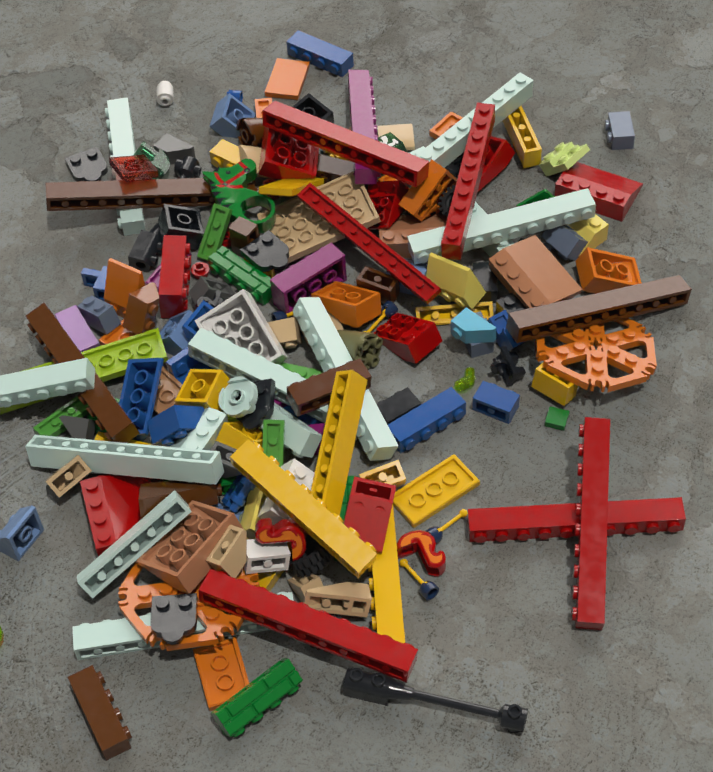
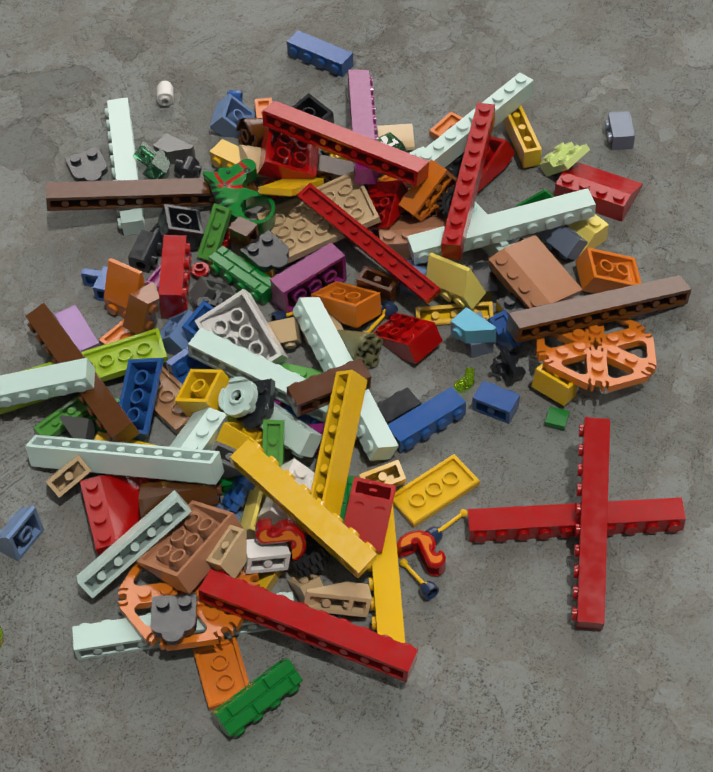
reddish brown brick [68,665,132,761] -> none
sand blue brick [77,295,121,334] -> none
clear red plate [109,154,158,182] -> none
blue slope [147,405,204,446] -> none
tile [265,58,310,100] -> none
black bar [343,667,528,733] -> none

